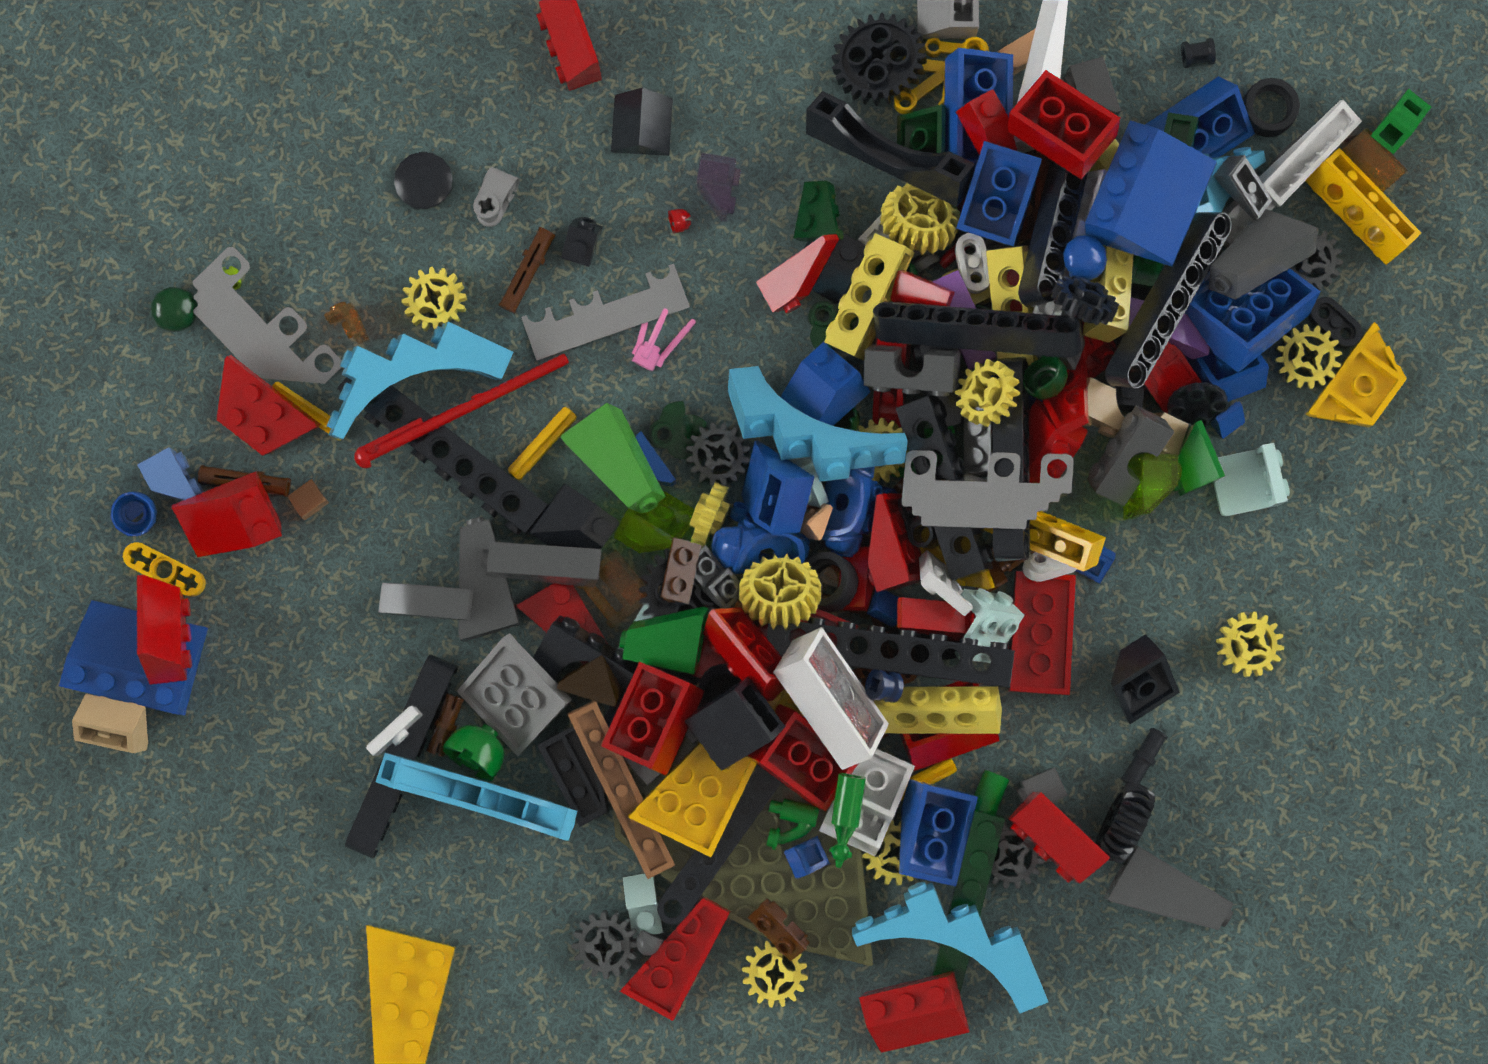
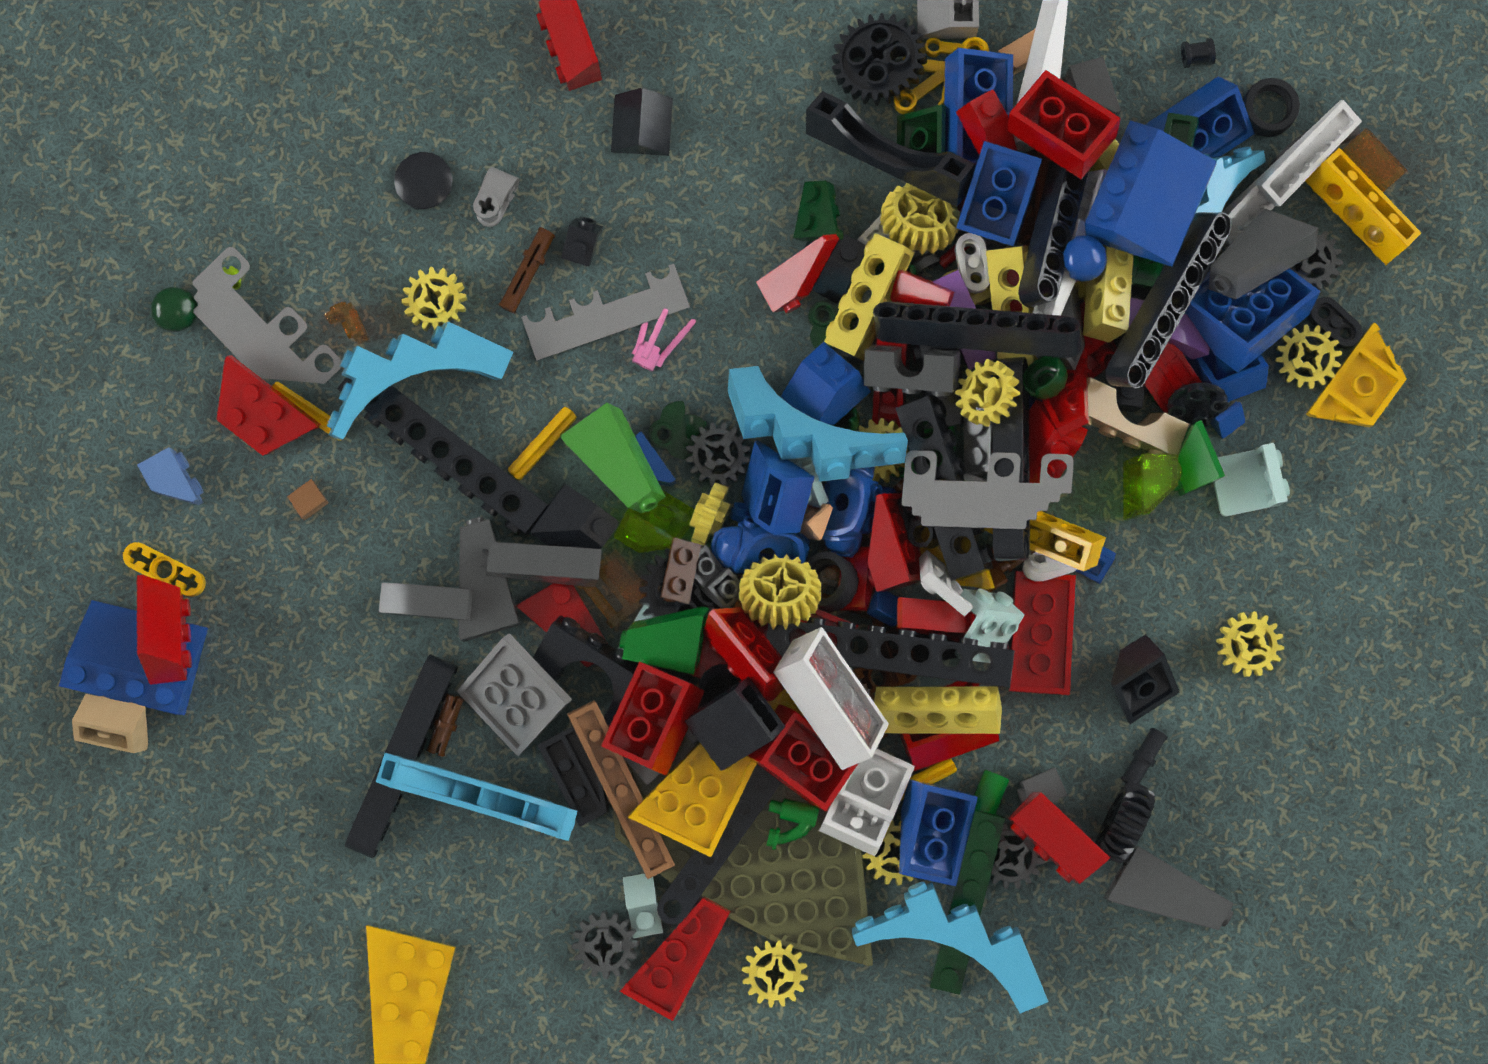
blue hair [110,491,157,537] -> none
red slope [172,471,282,557] -> none
reddish brown pin [198,465,291,497] -> none
red bar [354,353,569,469] -> none
white plate [366,706,423,756] -> none
green cylinder [442,724,504,782] -> none
dark brown slope [557,655,624,707] -> none
dark grey hinge [636,930,663,955] -> none
red hinge [668,209,691,234] -> none
clear purple slope [697,153,741,222] -> none
reddish brown hinge [748,898,810,962] -> none
blue slope [784,836,830,879] -> none
green wheel [829,773,866,868] -> none
red slope [859,971,970,1053] -> none
dark blue wheel [865,669,904,703] -> none
black gear [1051,276,1119,325] -> none
dark grey arch [1087,405,1174,506] -> none
dark grey slope [1214,155,1273,220] -> none
green brick [1370,89,1431,154] -> none

